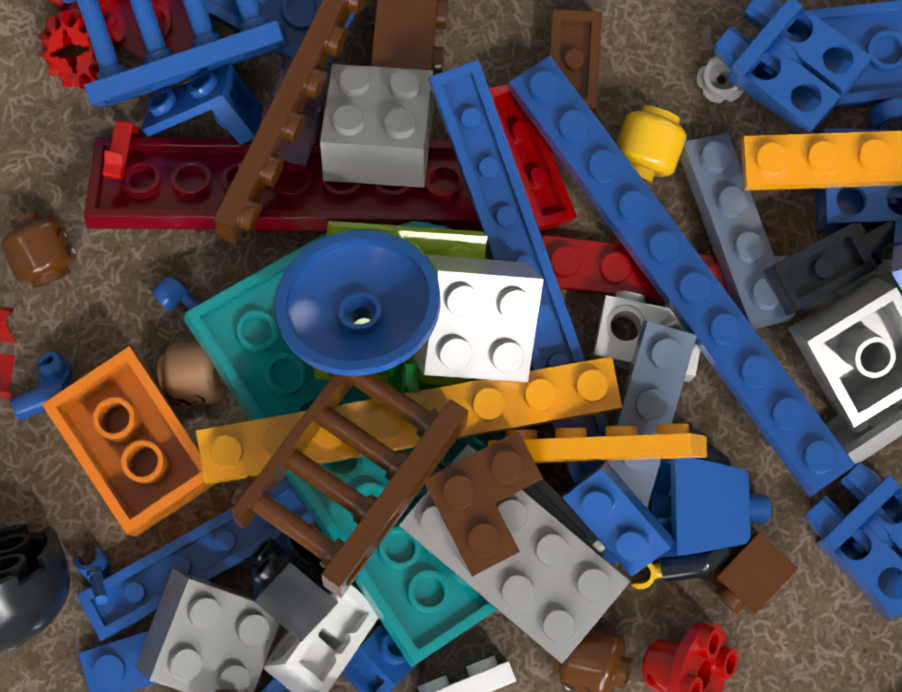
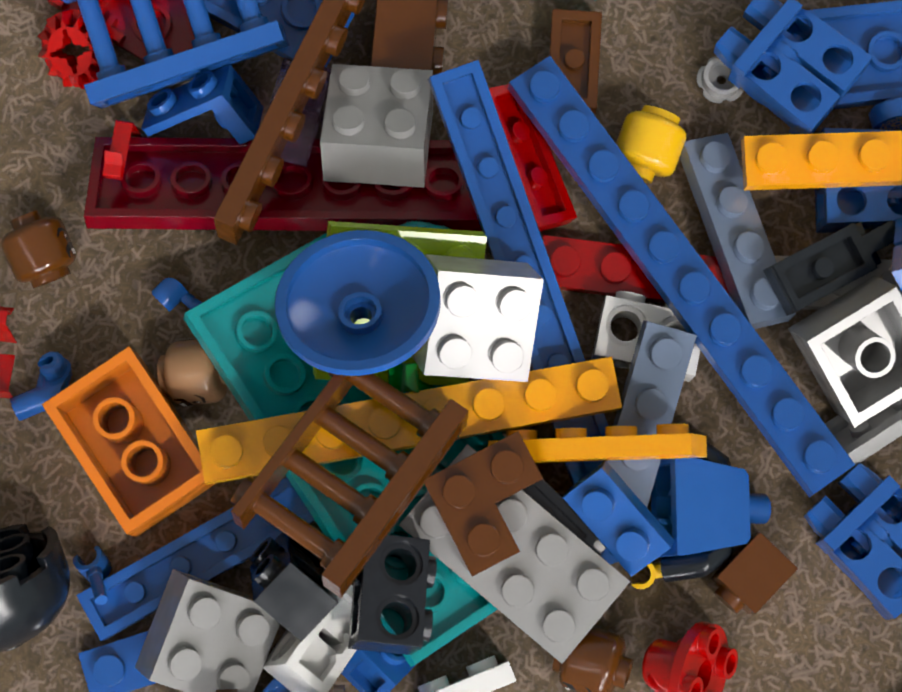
none -> black brick [348,535,437,655]

